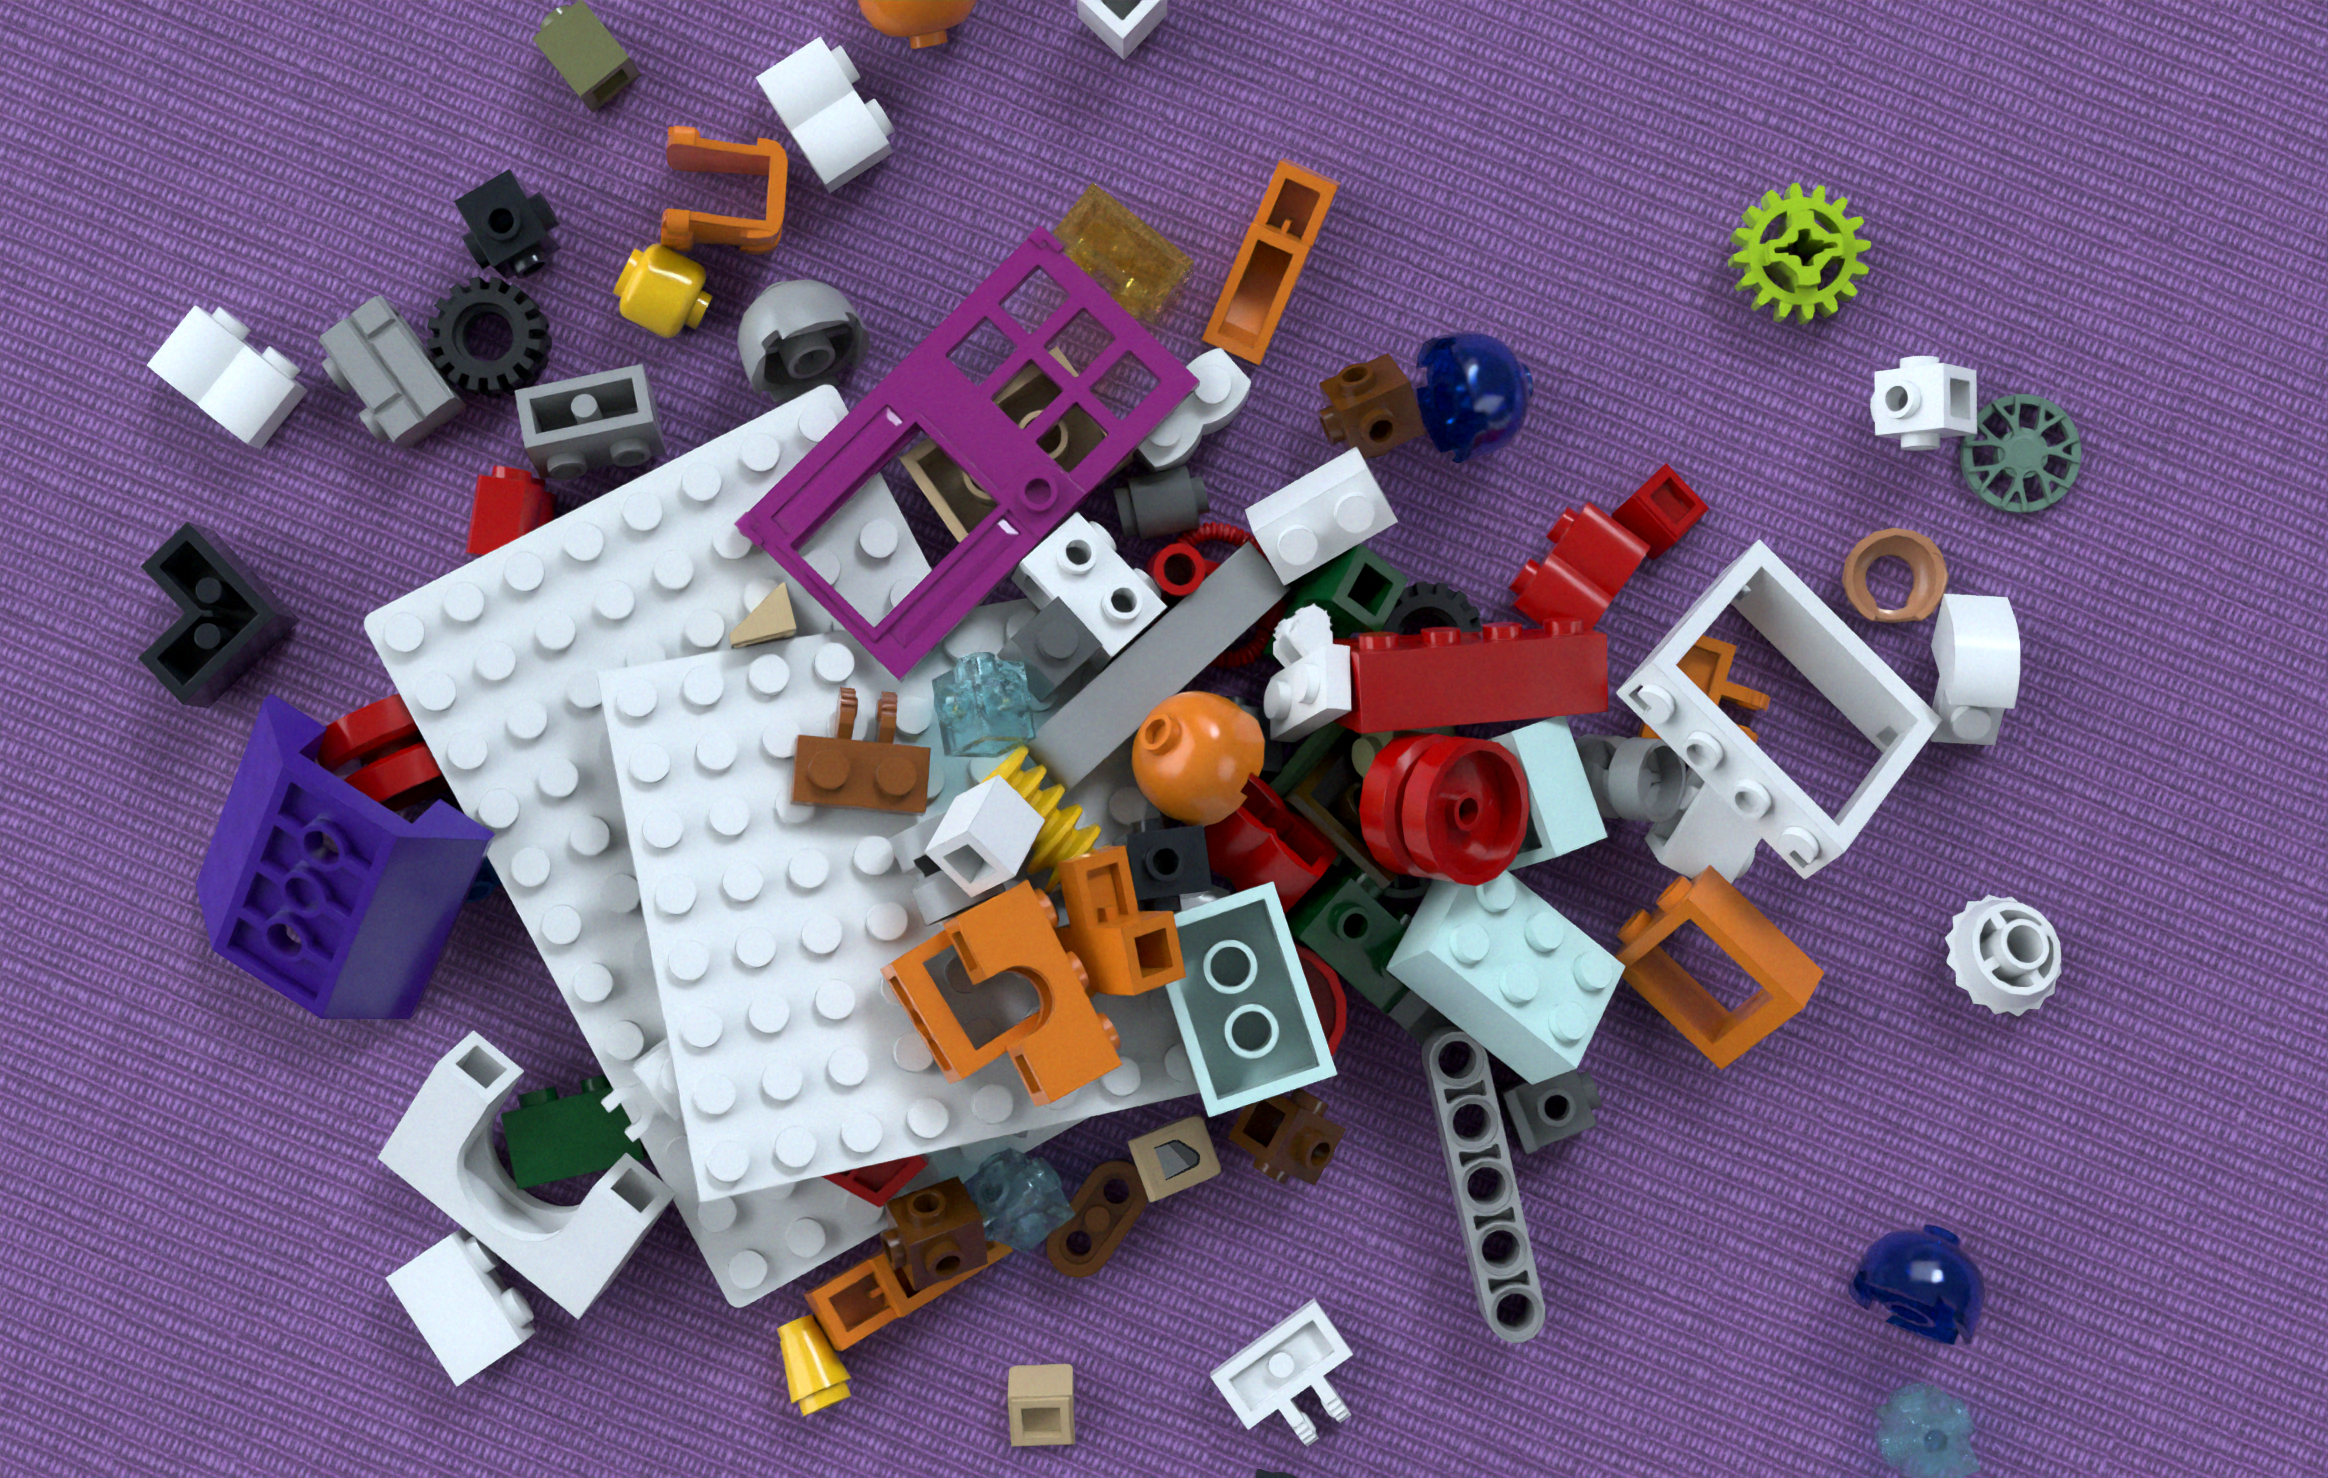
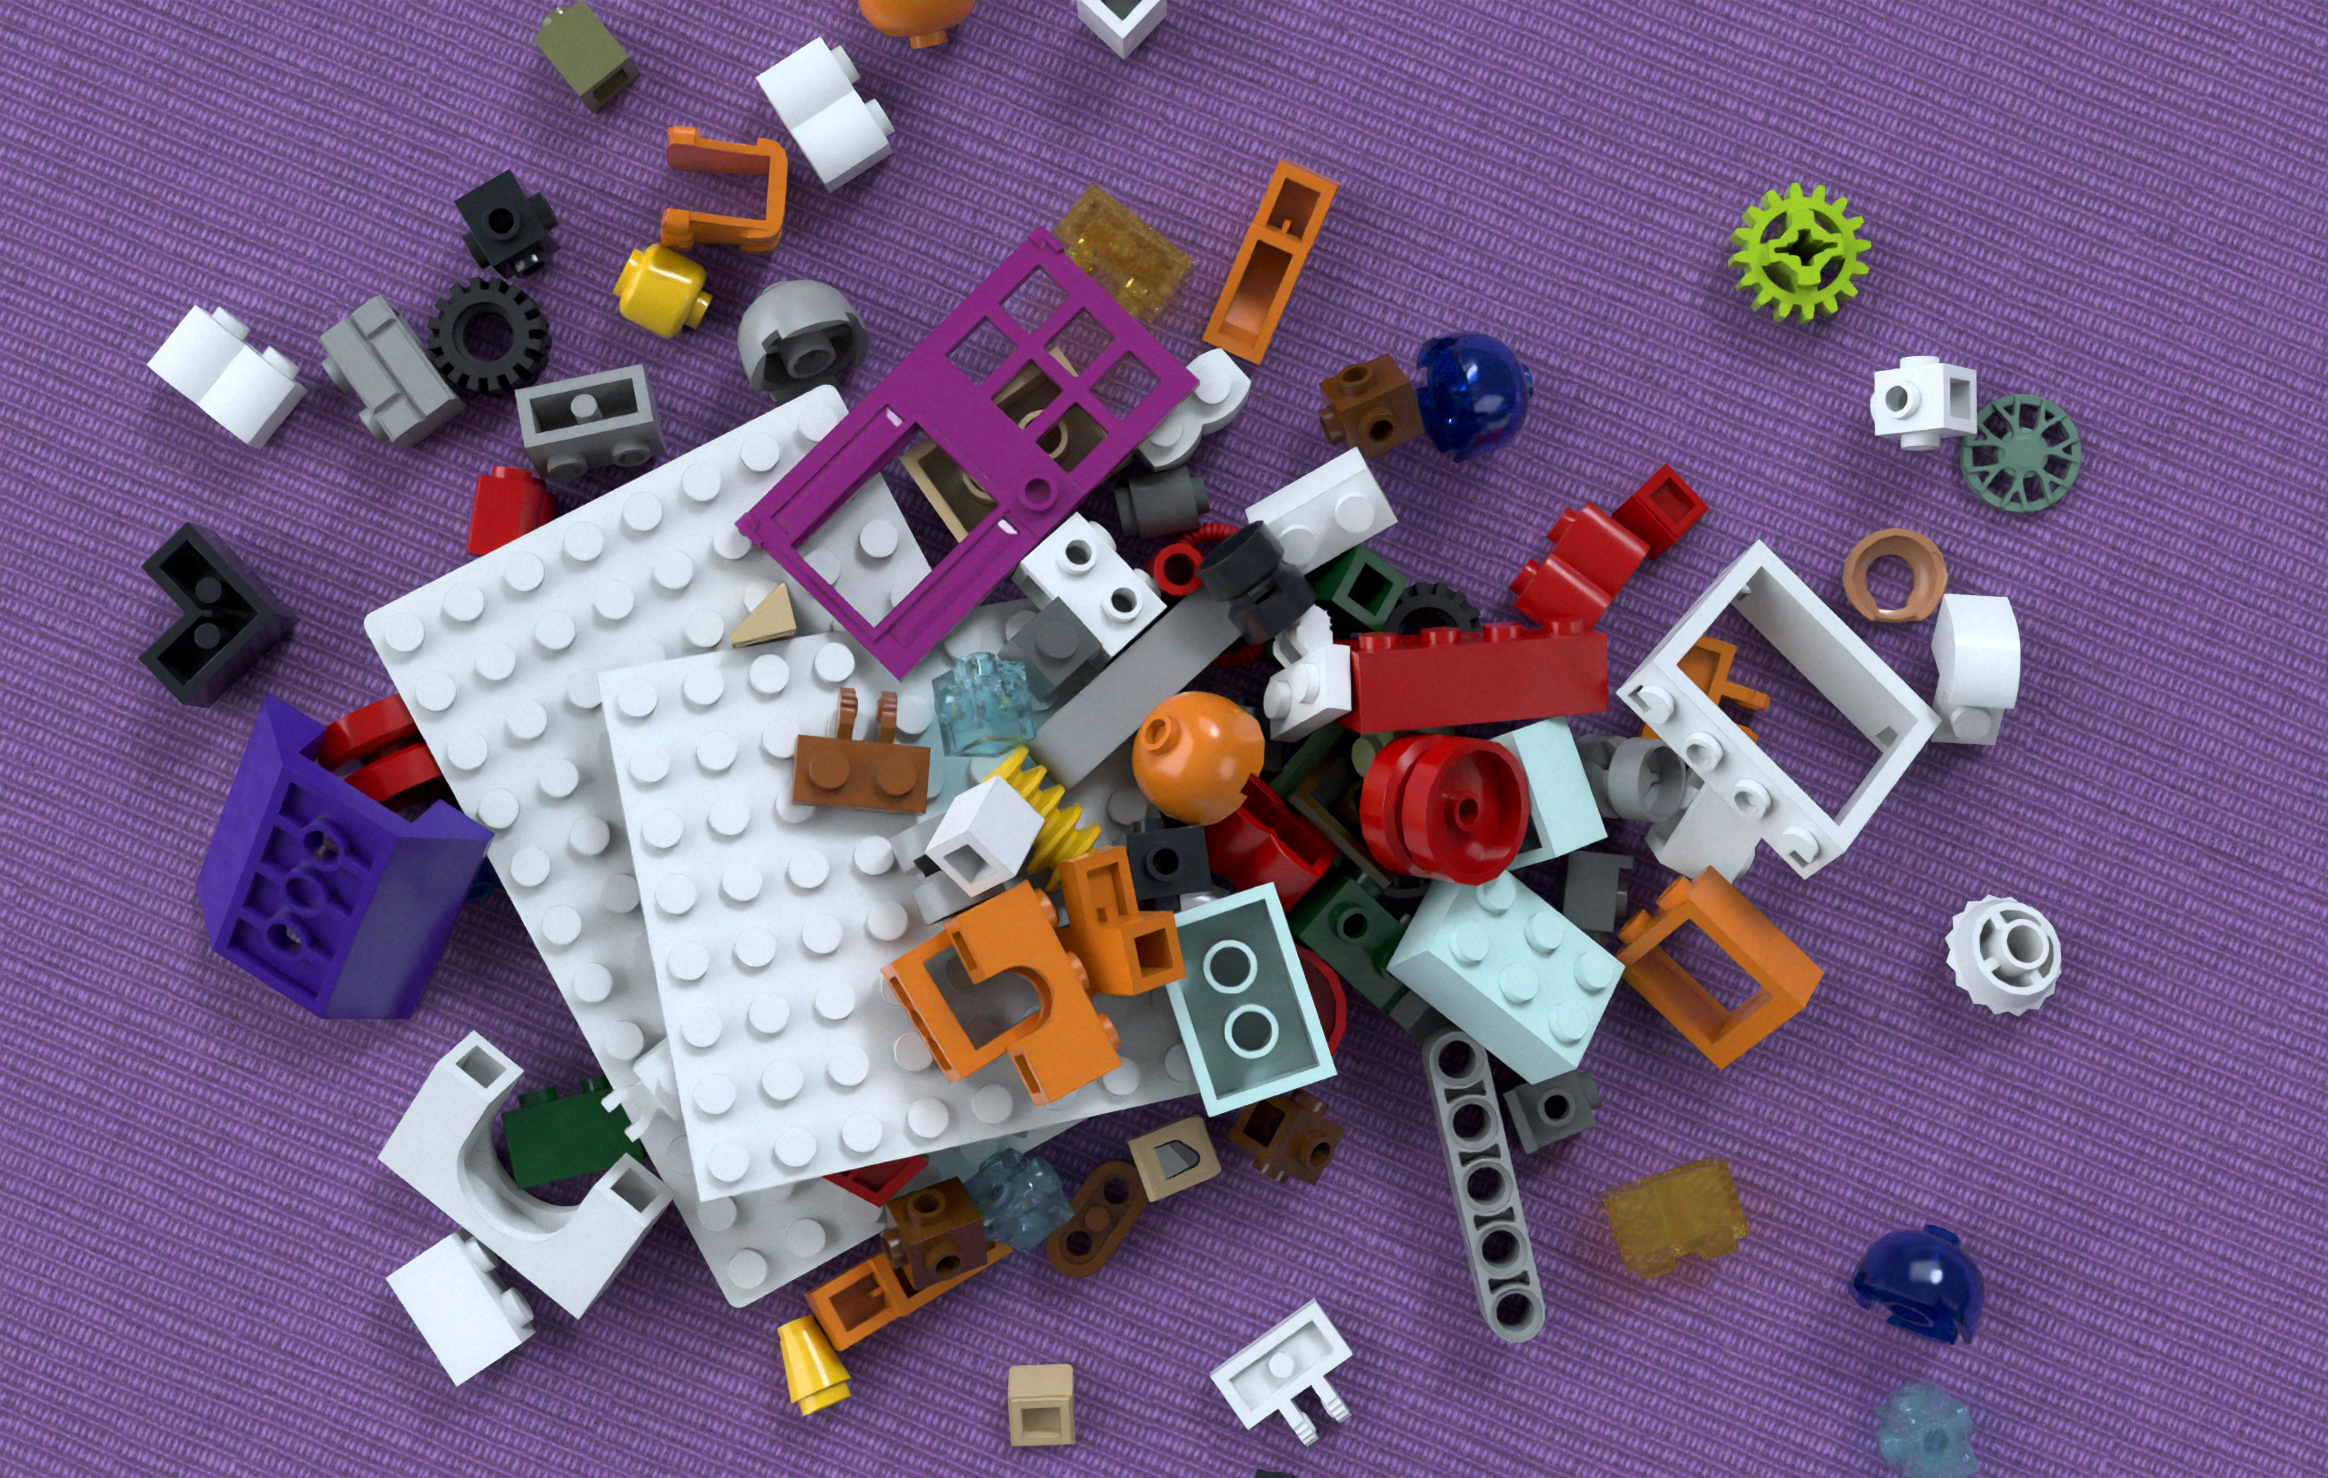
none -> black wheel [1195,520,1318,646]
none -> dark grey brick [1555,850,1634,944]
none -> clear yellow brick [1597,1154,1751,1279]

